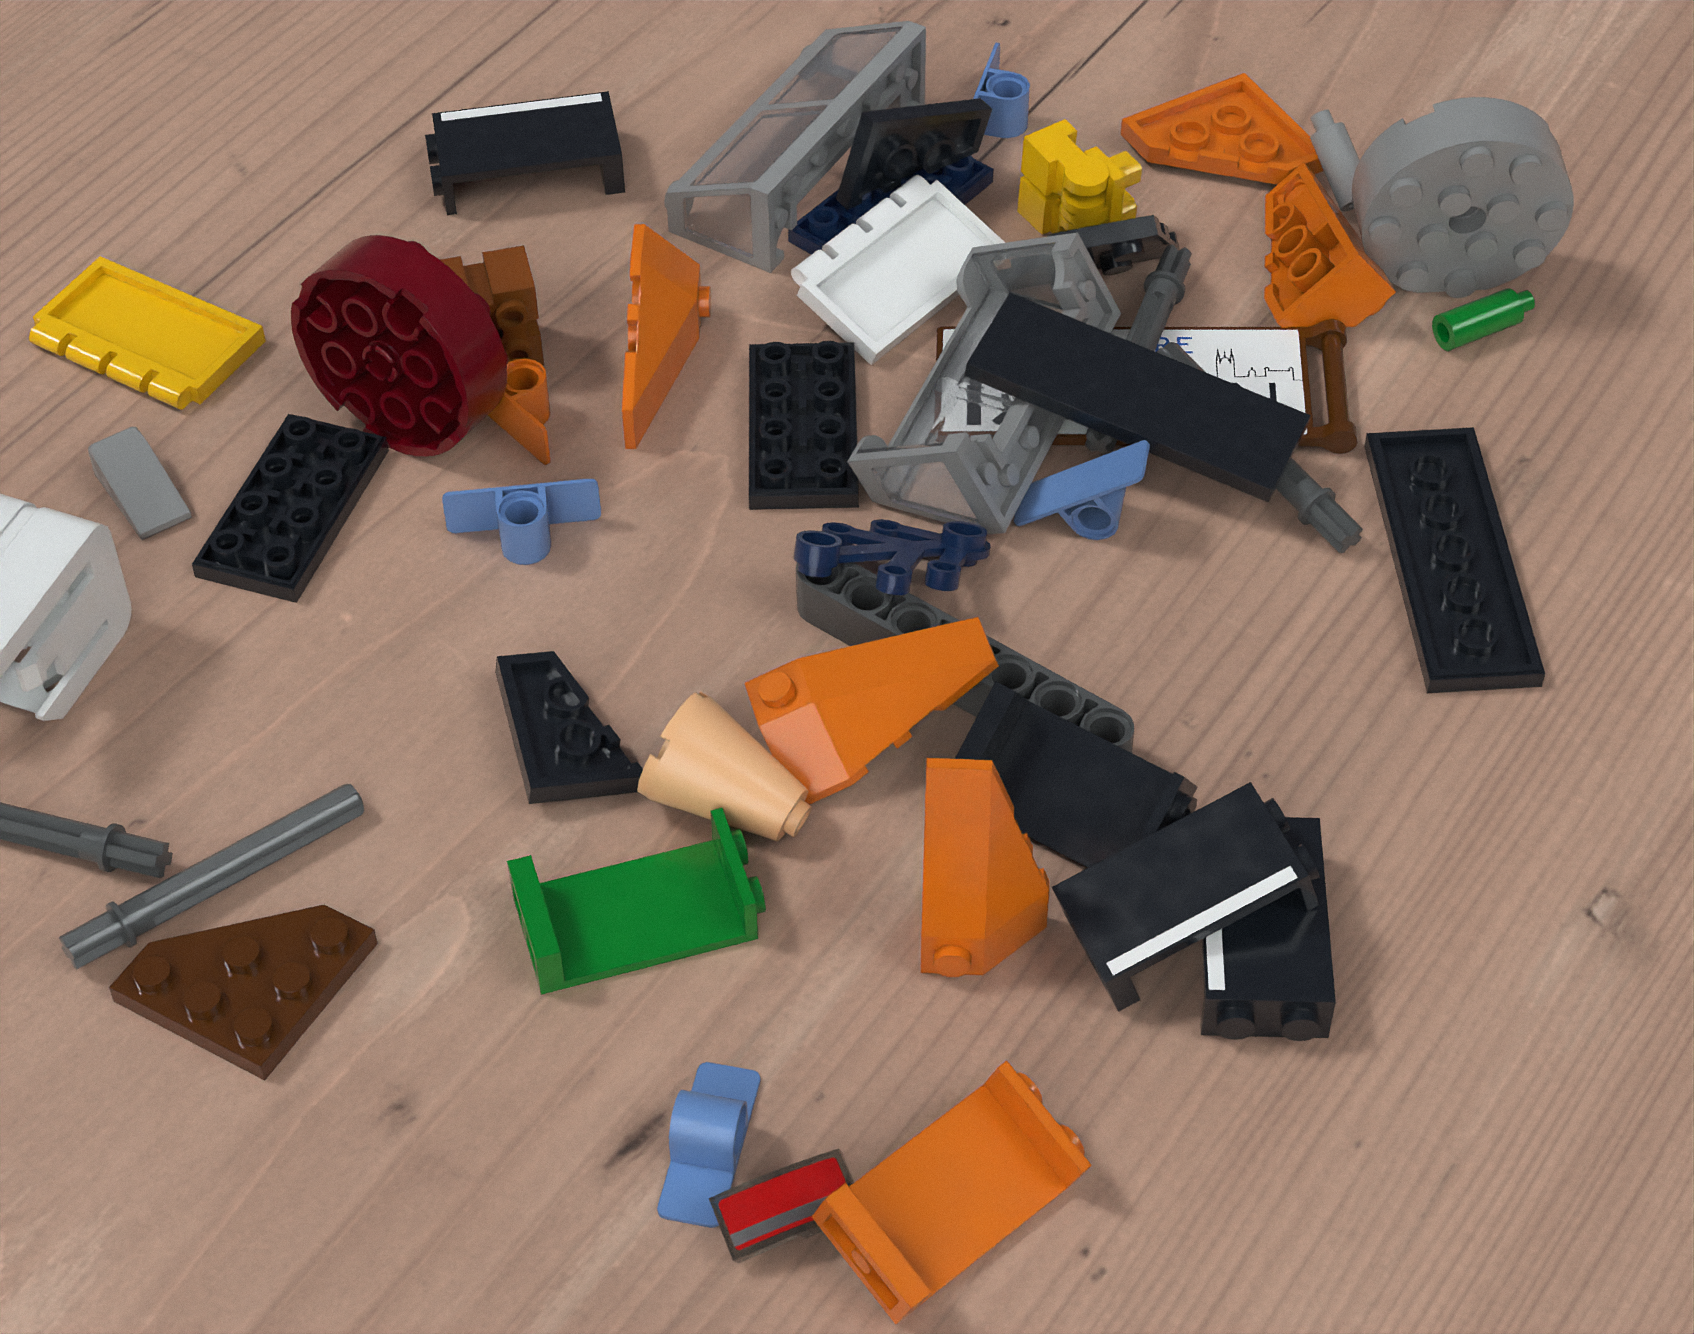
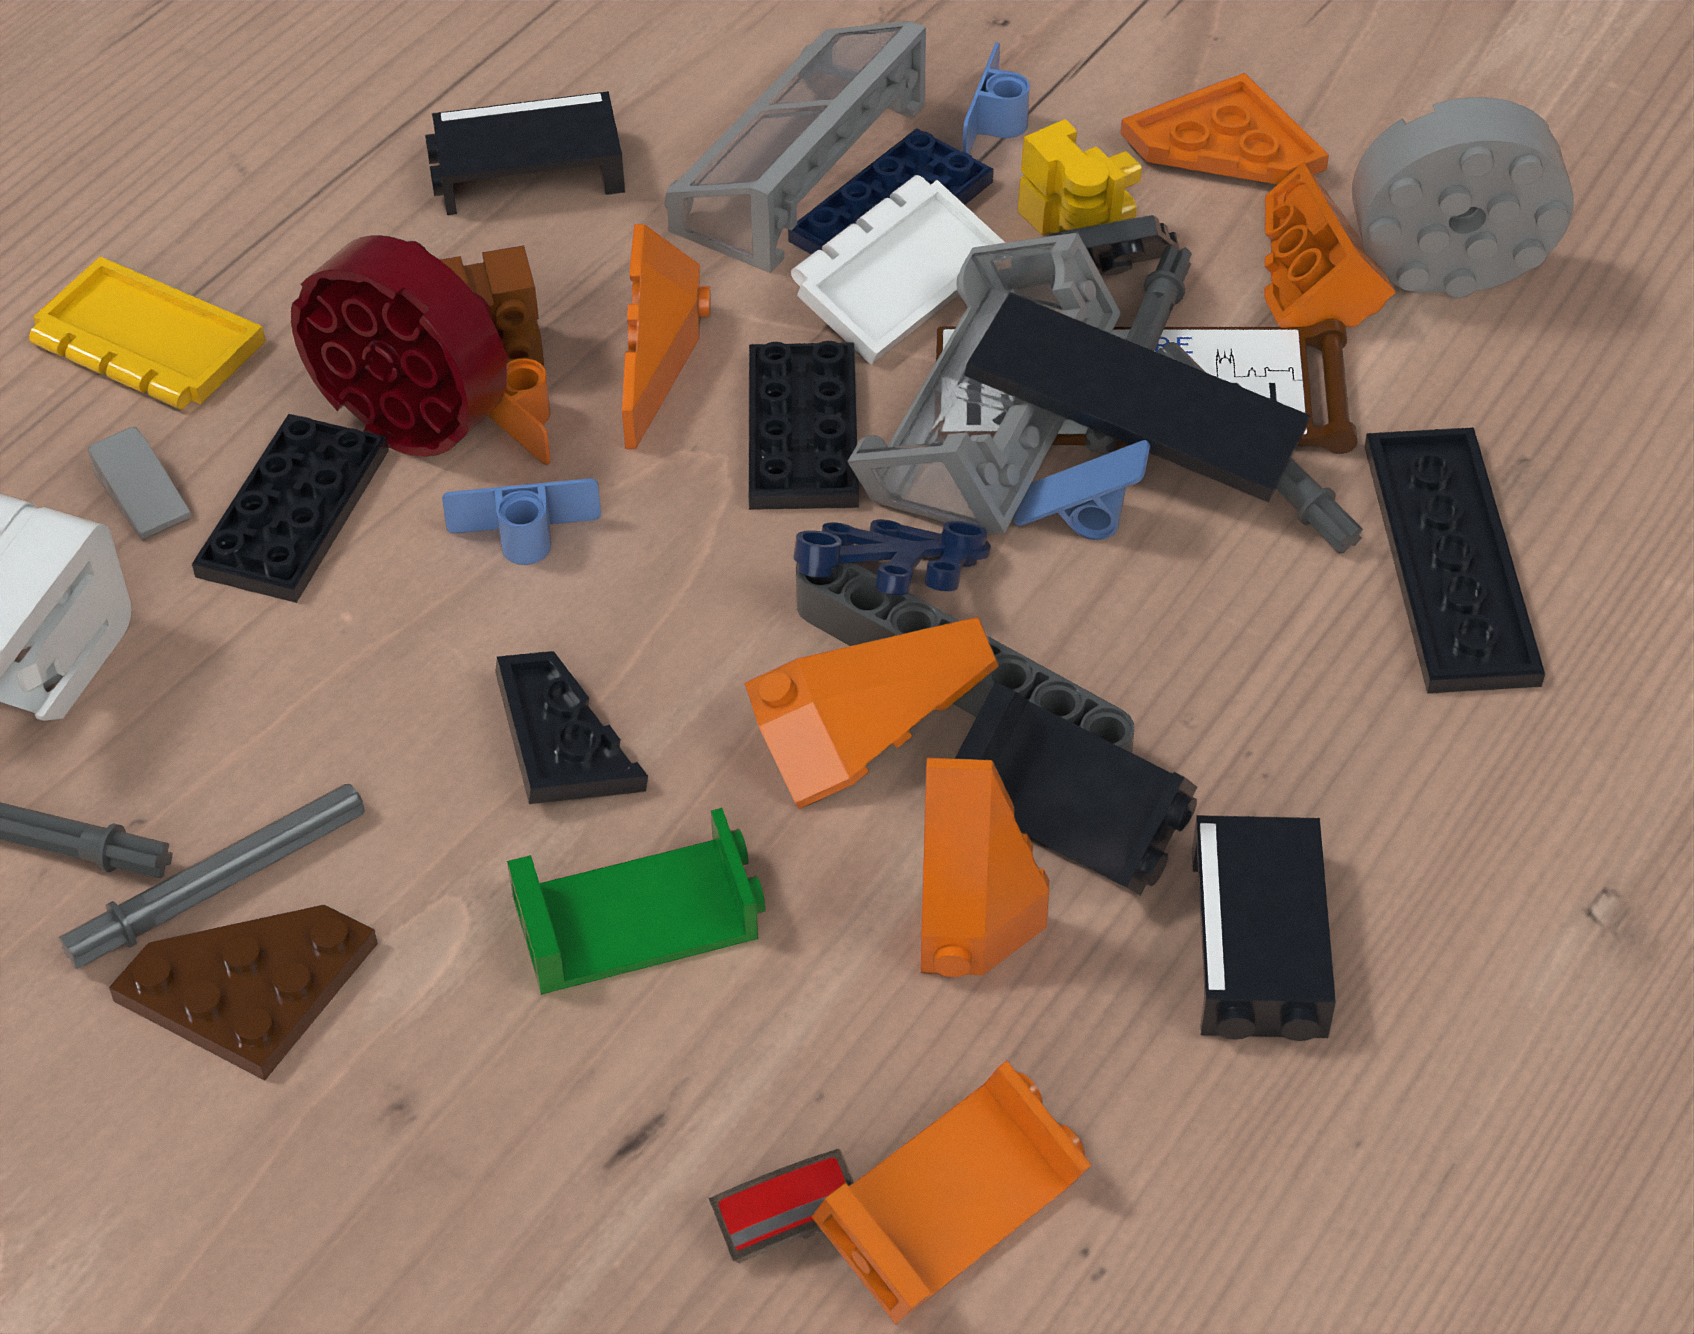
light nougat cone [637,692,812,842] -> none
medium blue piece [657,1062,760,1228] -> none
black wing [836,98,992,210] -> none
black panel [1052,782,1320,1012] -> none
light grey cylinder [1310,109,1360,212] -> none
green cylinder [1432,288,1535,351] -> none

